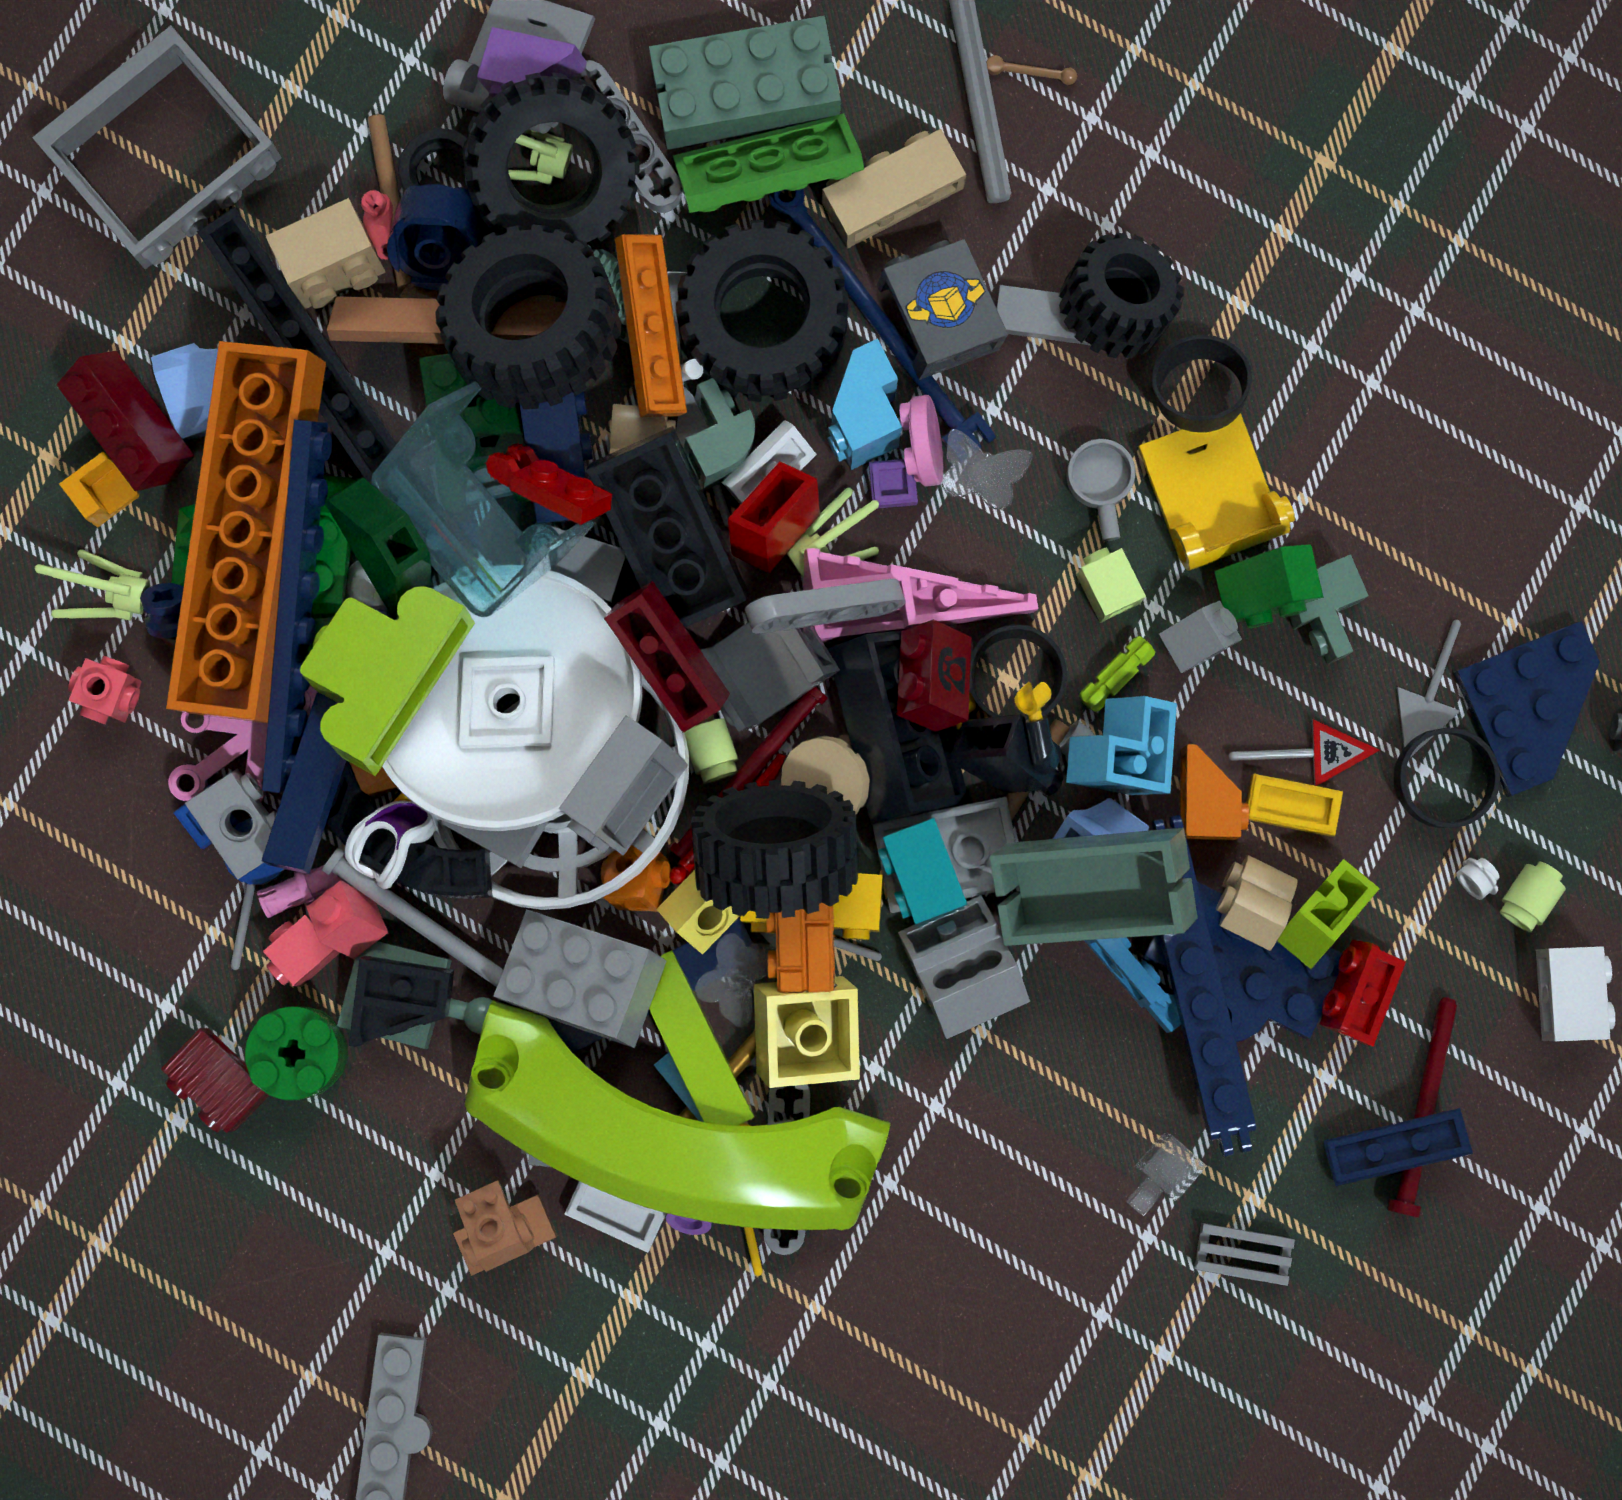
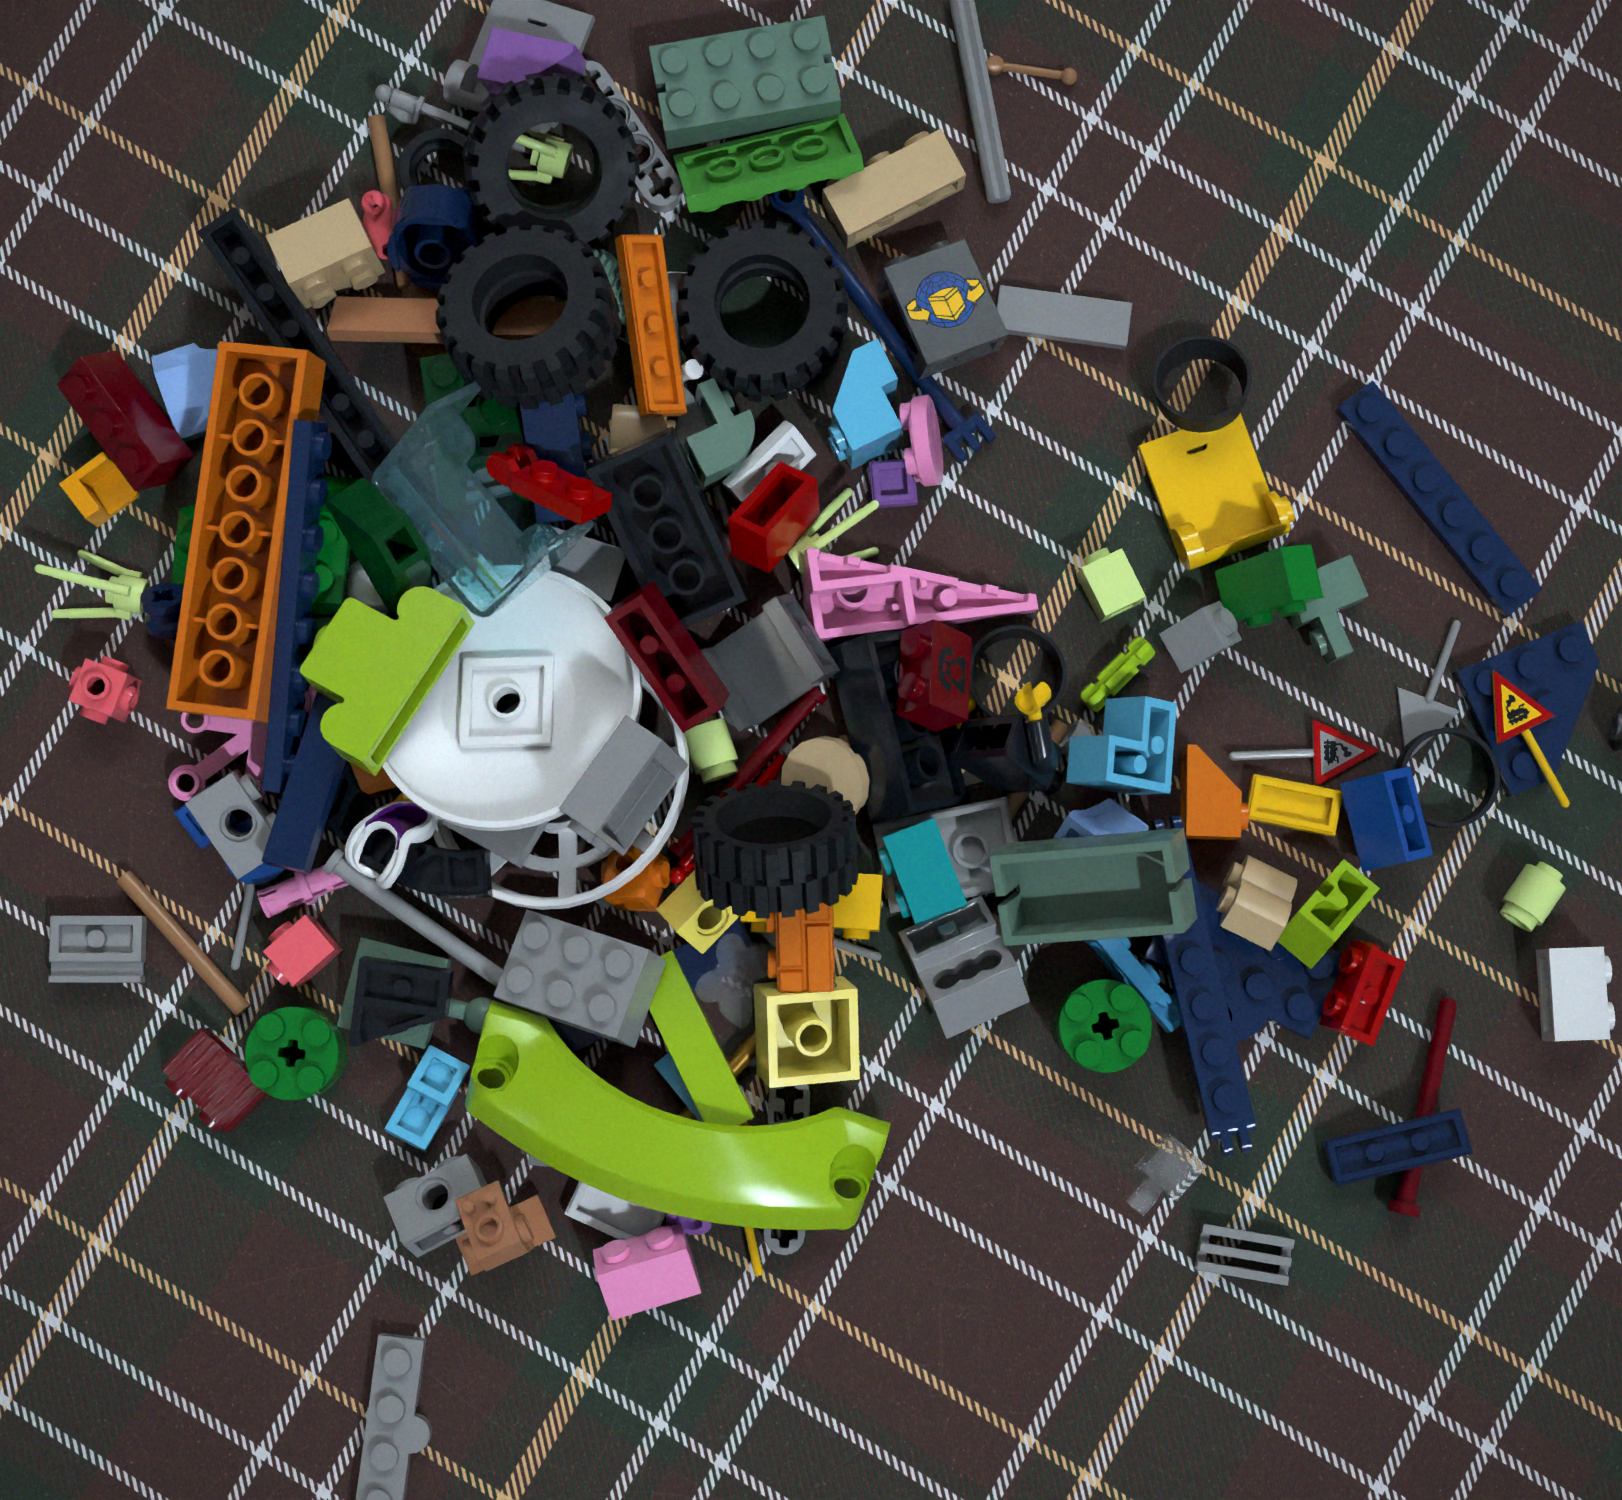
light grey window [32,25,282,270] -> none
coral brick [306,880,388,959] -> none
light grey beam [745,579,906,634] -> none
clear animal [942,429,1033,510] -> none
black tyre [1059,233,1184,359] -> none
light grey piece [1066,439,1136,541] -> none
white plate [1456,858,1499,900] -> none
none -> light grey plate [48,916,147,983]
none -> medium nougat bar [116,870,251,1017]
none -> light grey sword [375,84,533,155]
none -> light grey brick [383,1153,487,1258]
none -> medium azure slope [384,1045,470,1153]
none -> bright pink brick [593,1223,701,1320]
none -> green brick [1054,979,1152,1073]
none -> dark blue plate [1335,380,1543,619]
none -> blue brick [1340,766,1433,872]
none -> piece [1492,670,1570,808]

